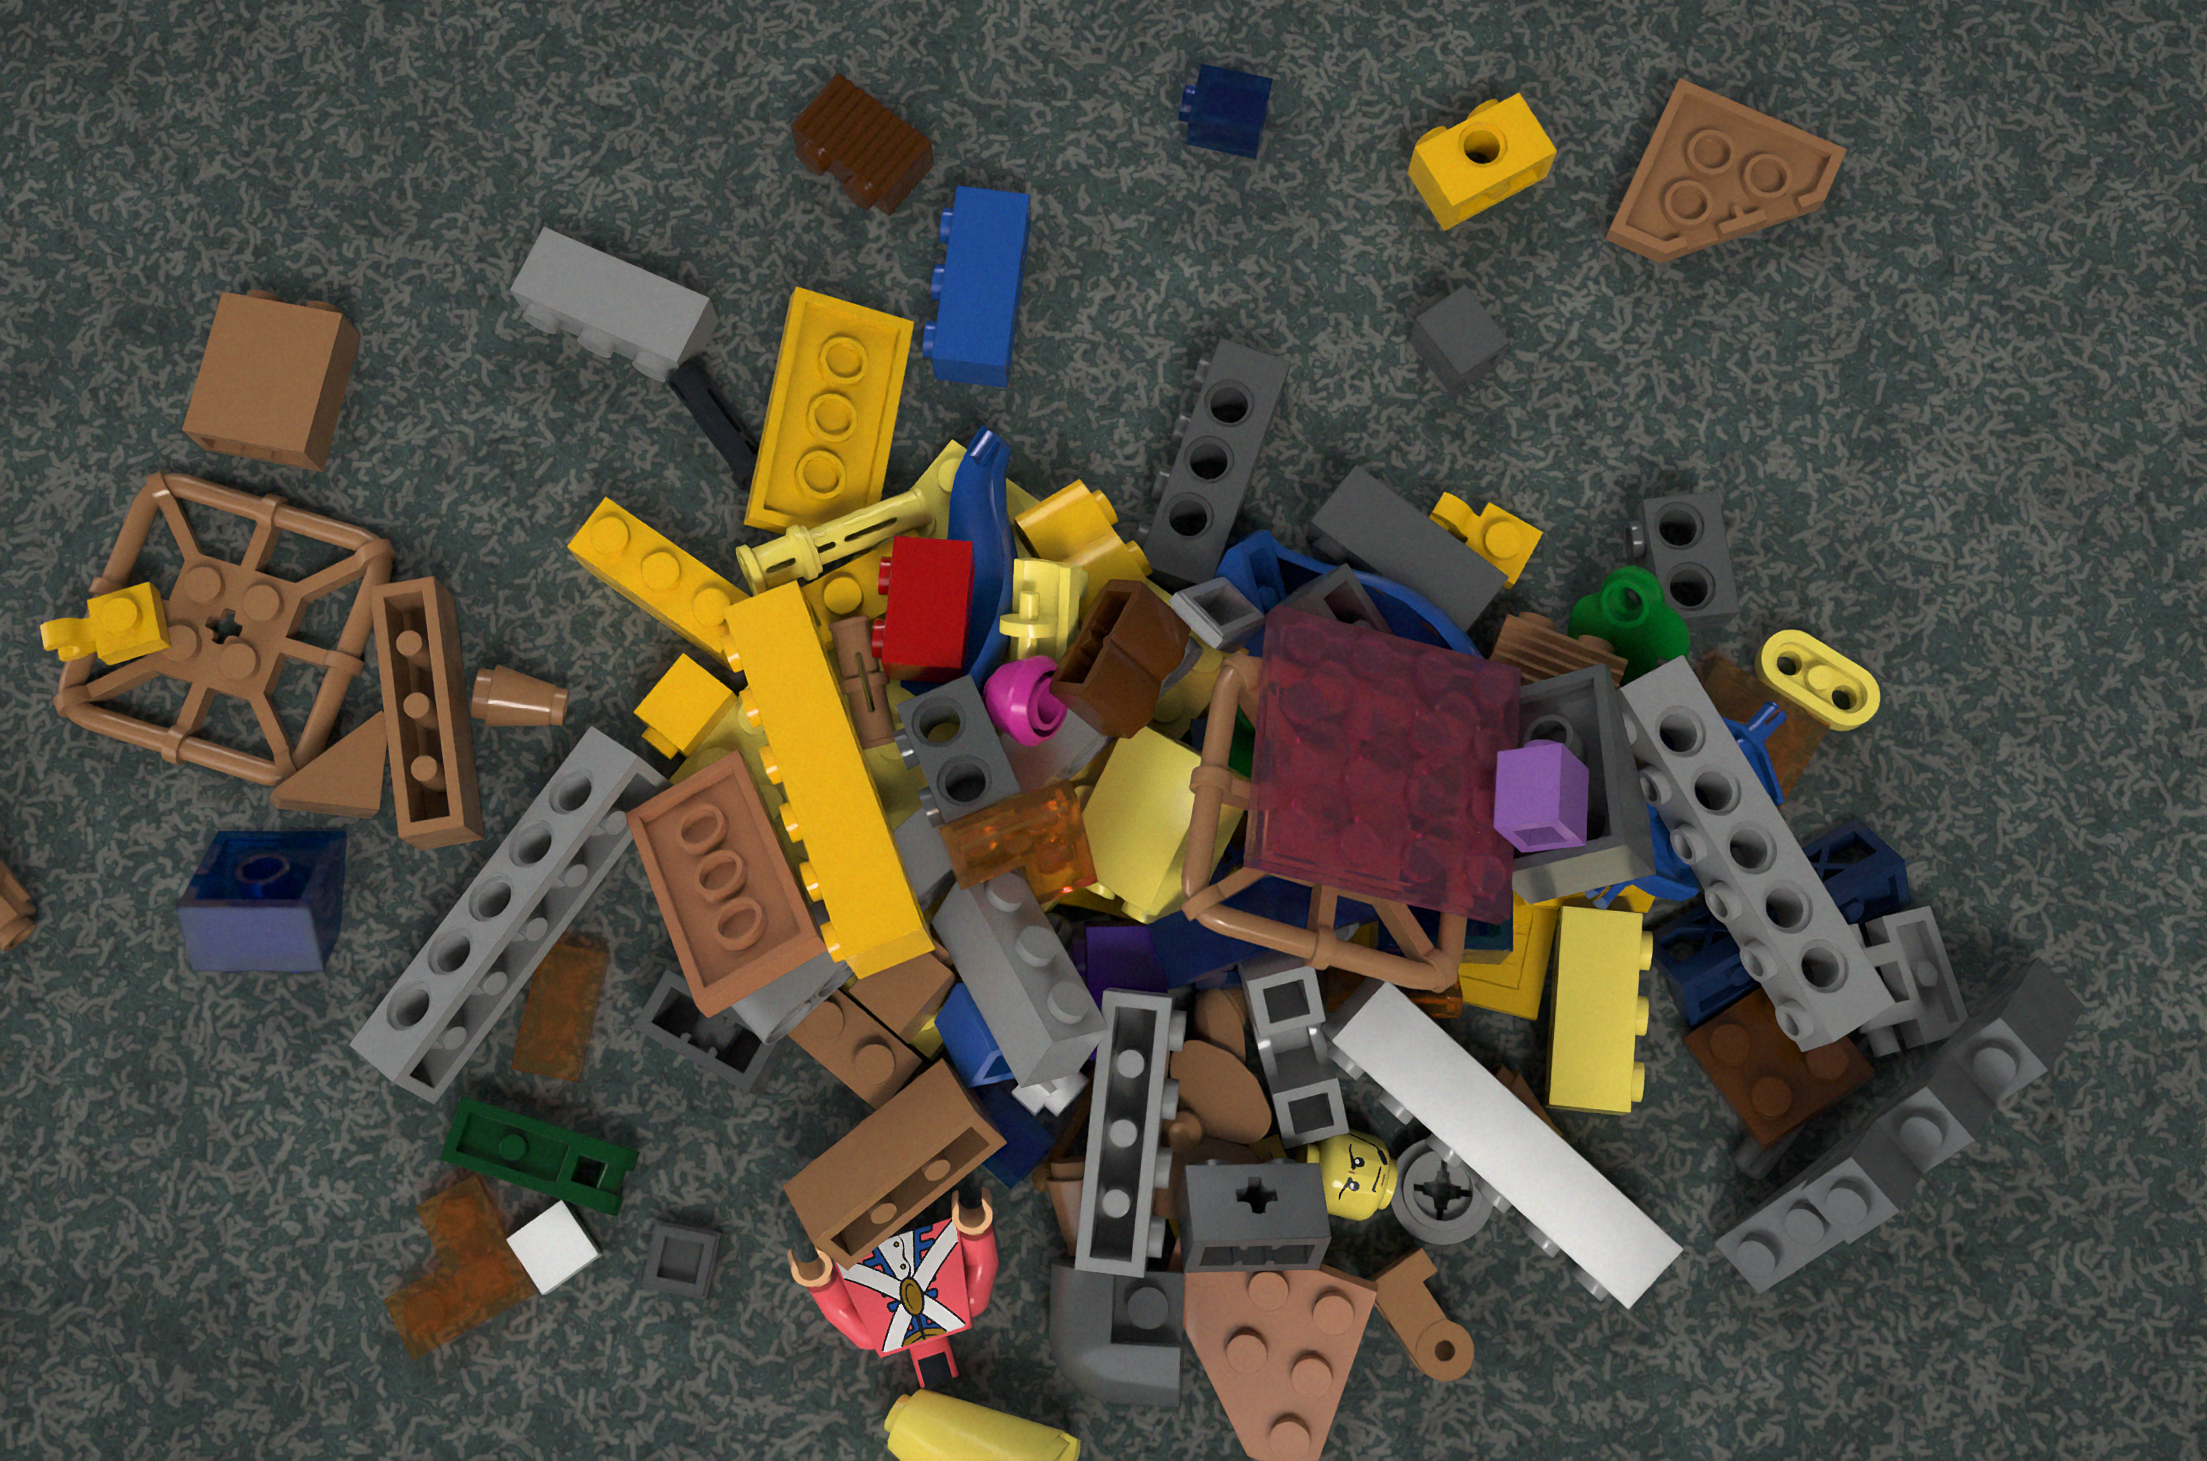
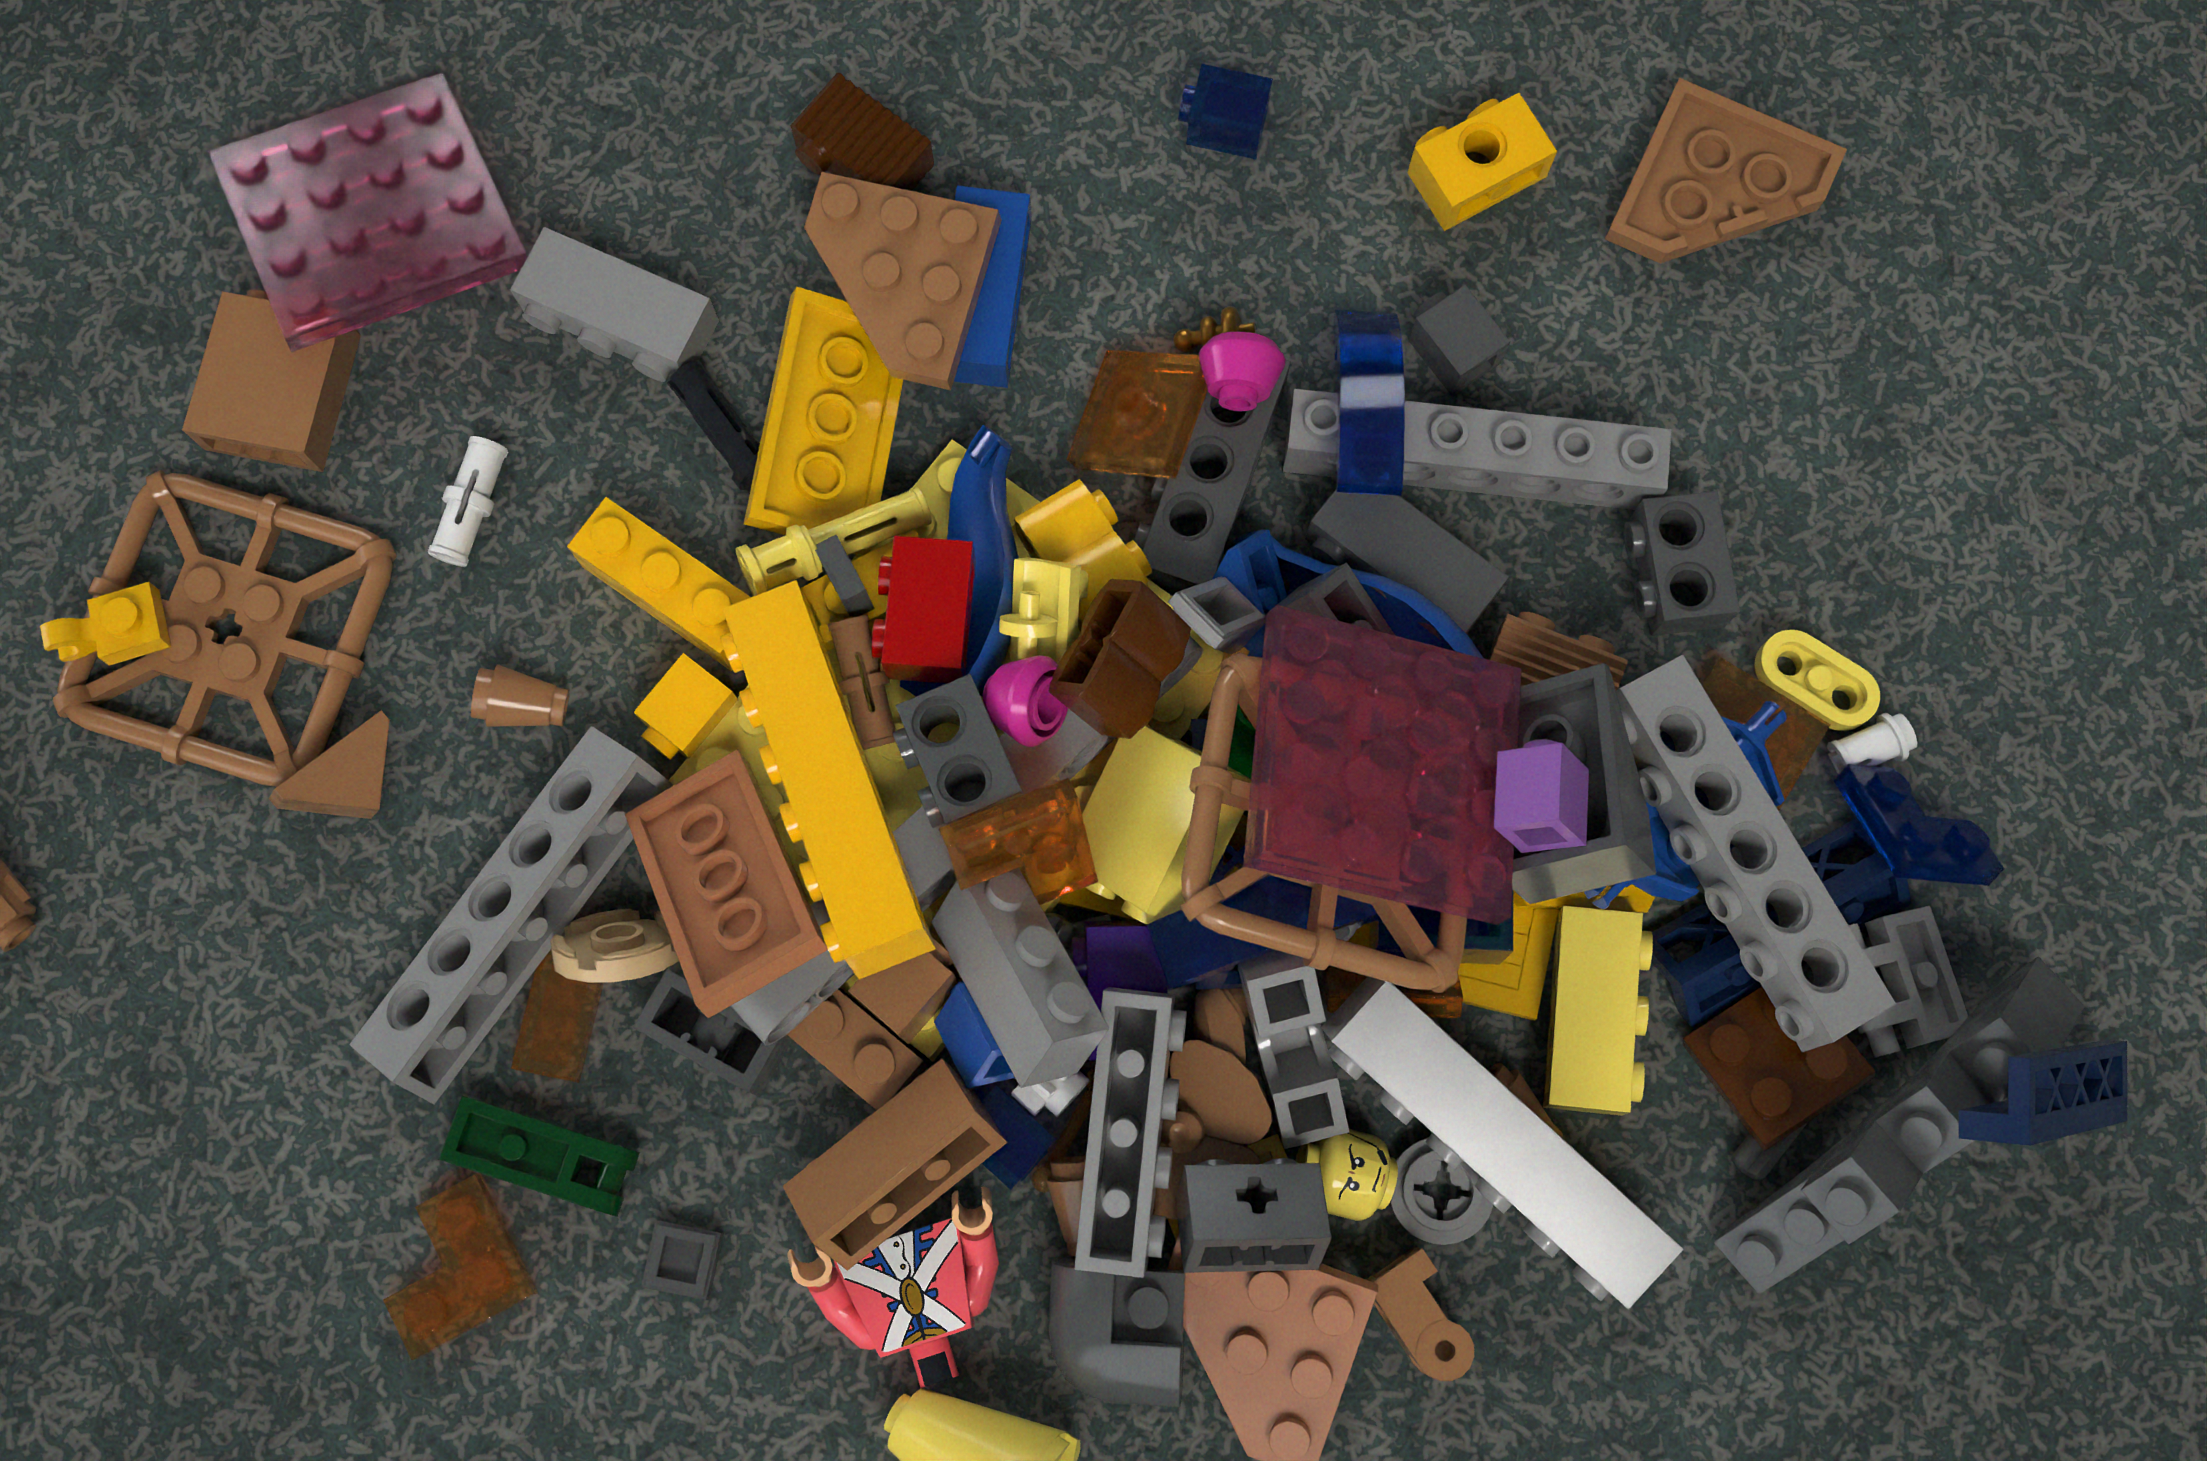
clear blue slope [176,831,347,973] -> none
medium nougat brick [370,576,485,851] -> none
white tile [506,1200,603,1295] -> none
yellow plate [1429,492,1543,590] -> none
green plate [1568,566,1690,684] -> none
none -> clear pink plate [208,72,527,352]
none -> white pin [428,436,508,567]
none -> tan tile [550,909,679,983]
none -> medium nougat plate [804,172,1002,390]
none -> dark grey tile [815,535,875,617]
none -> clear orange plate [1066,350,1208,479]
none -> pearl gold hair [1173,306,1256,352]
none -> dark pink cone [1199,331,1286,411]
none -> light grey brick [1283,389,1672,510]
none -> clear blue slope [1334,310,1405,496]
none -> white pin [1827,713,1917,780]
none -> clear blue plate [1834,764,2005,886]
none -> dark blue fence [1959,1040,2127,1146]

